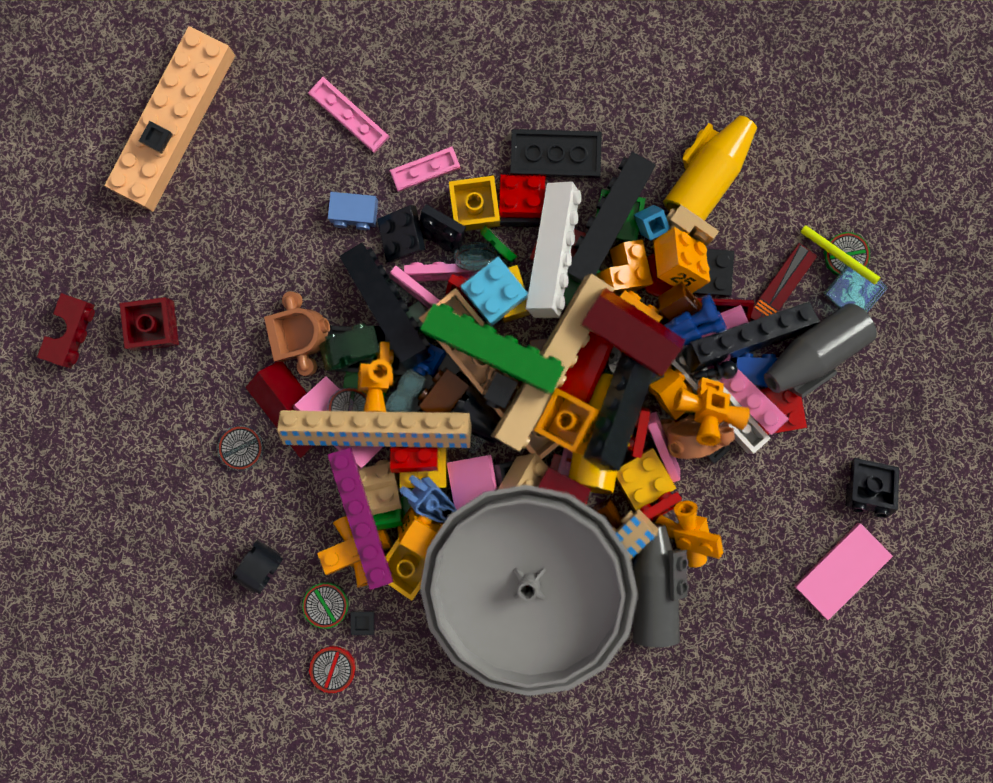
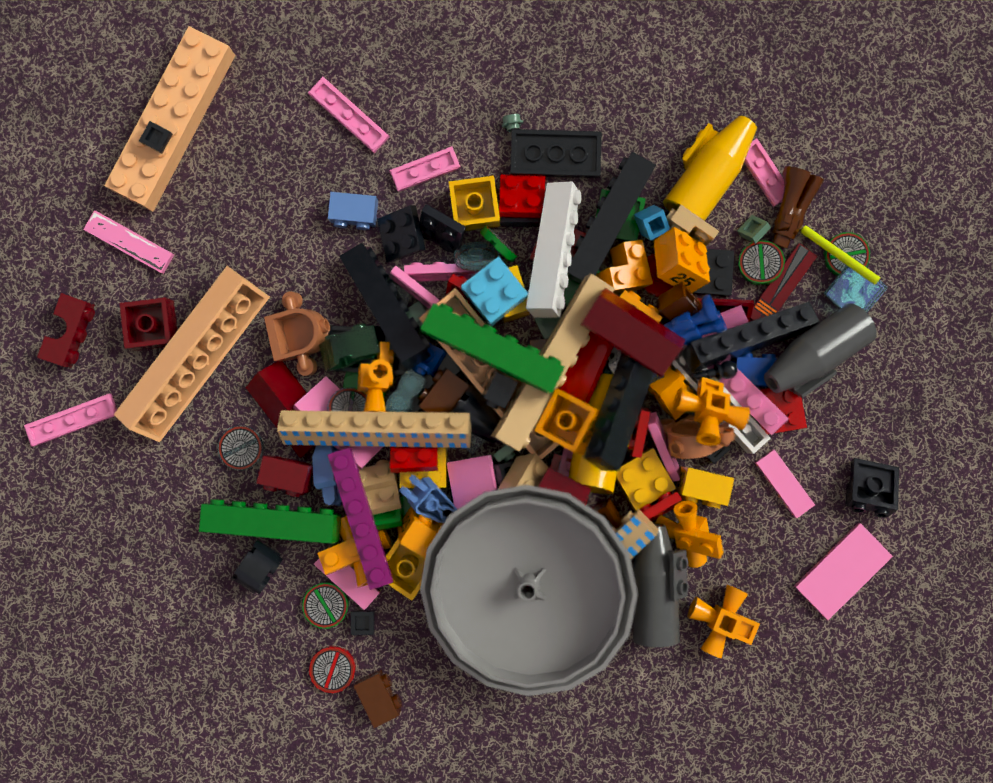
none -> bright pink tile [24,393,117,447]
none -> bright pink tile [83,210,174,274]
none -> light nougat brick [114,266,270,442]
none -> green brick [199,499,341,544]
none -> dark red brick [257,455,313,497]
none -> medium blue hinge [312,445,343,506]
none -> bright pink tile [314,547,380,610]
none -> reddish brown brick [354,669,402,728]
none -> sand green plate [493,445,516,462]
none -> sand green plate [501,114,523,132]
none -> sand green plate [534,318,560,339]
none -> yellow brick [674,466,735,509]
none -> light orange brick [687,584,760,659]
none -> sand green plate [737,215,771,244]
none -> tile [738,240,785,285]
none -> bright pink tile [744,138,784,207]
none -> bright pink tile [755,449,815,518]
none -> reddish brown piece [772,166,824,249]

